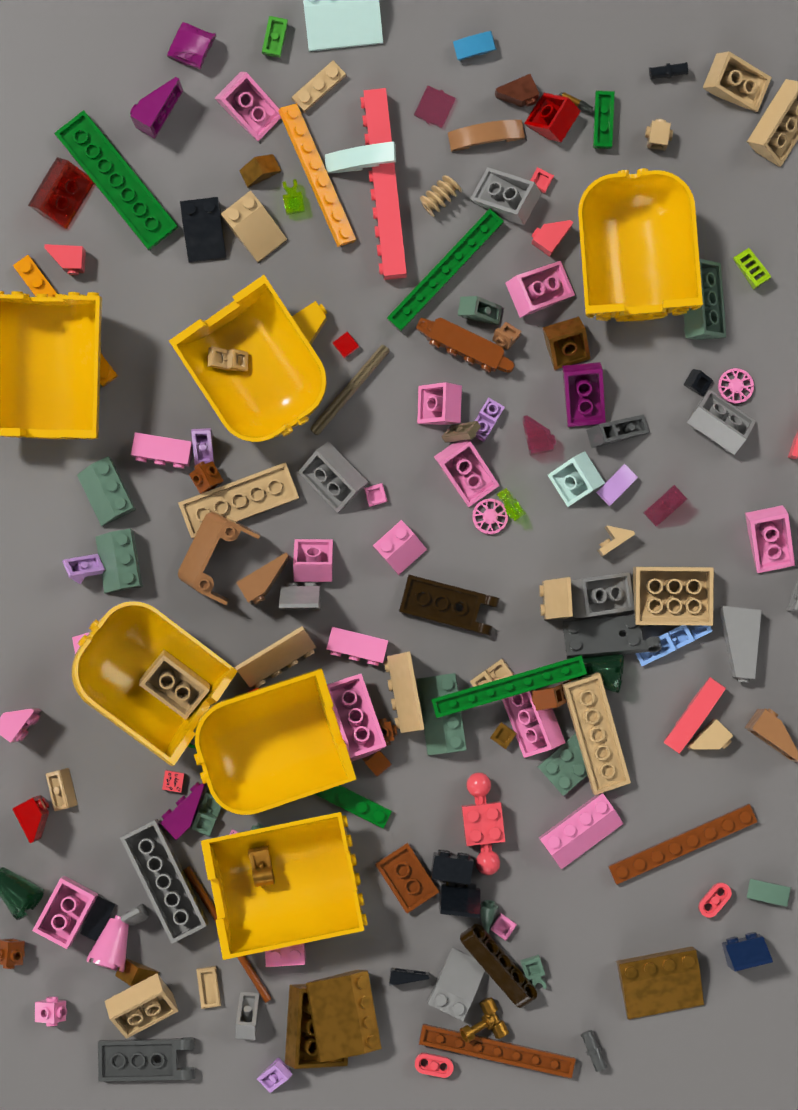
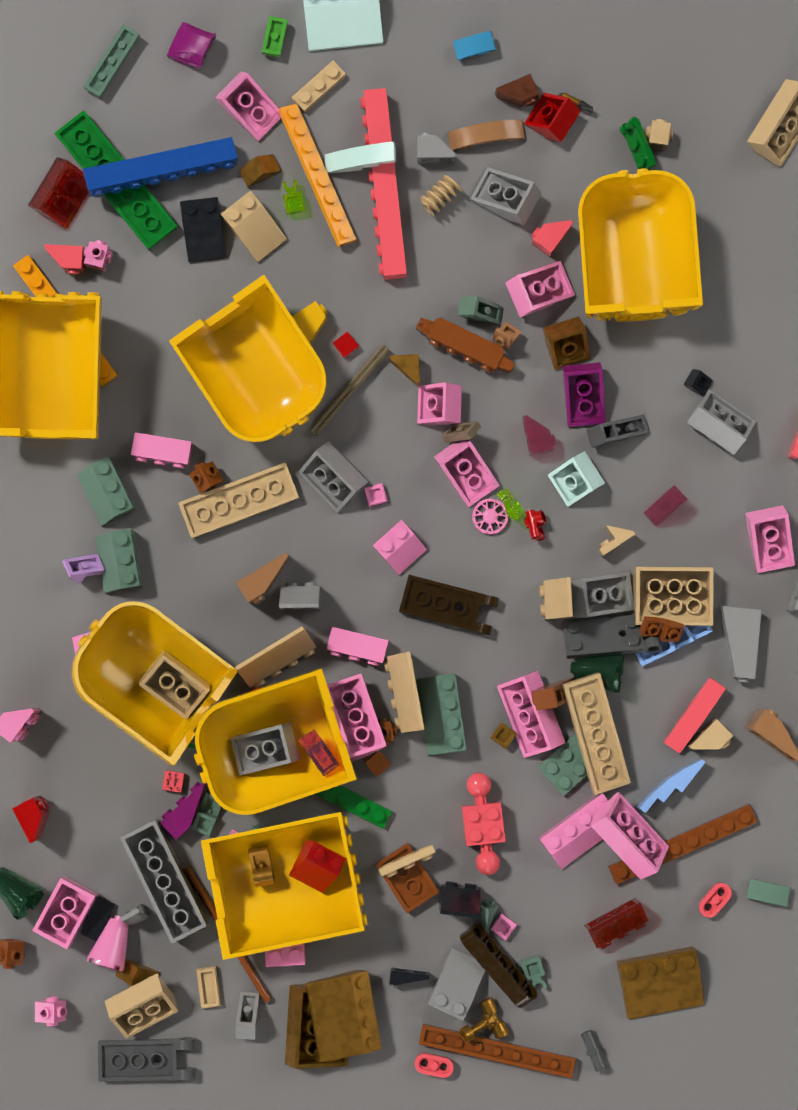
tan slope [46,768,77,811] -> none
magenta slope [130,77,183,139] -> none
medium nougat windscreen [178,512,261,605] -> none
lavender slope [191,428,214,465] -> none
tan slope [208,347,248,371] -> none
lavender slope [257,1058,292,1093] -> none
bright pink slope [293,539,333,582] -> none
green plate [387,209,504,332] -> none
clear pink piece [414,86,456,128] -> none
green plate [431,655,587,718] -> none
black brick [431,849,474,885] -> none
tan slope [470,658,514,687] -> none
lavender slope [475,397,505,442] -> none
coral tile [530,167,554,194] -> none
green plate [593,91,615,149] -> none
lavender slope [596,464,638,506] -> none
black pin [649,62,688,80] -> none
sand green slope [683,259,726,340] -> none
tan slope [703,51,772,112] -> none
bright pink wheel [718,368,754,404] -> none
dark blue slope [722,932,773,972] -> none
lime slope [733,248,771,290] -> none
none -> blue brick [83,137,238,198]
none -> bright pink brick [83,240,113,272]
none -> sand green plate [84,24,140,99]
none -> light grey slope [230,722,301,776]
none -> red slope [289,840,347,893]
none -> clear pink slope [298,729,339,776]
none -> tan plate [379,844,435,877]
none -> pearl gold slope [389,354,420,386]
none -> light grey slope [417,133,455,163]
none -> red plate [524,509,547,541]
none -> clear red slope [584,898,648,949]
none -> bright pink slope [590,792,669,880]
none -> green plate [619,117,657,170]
none -> light blue slope [637,759,705,813]
none -> dark orange slope [639,616,685,642]

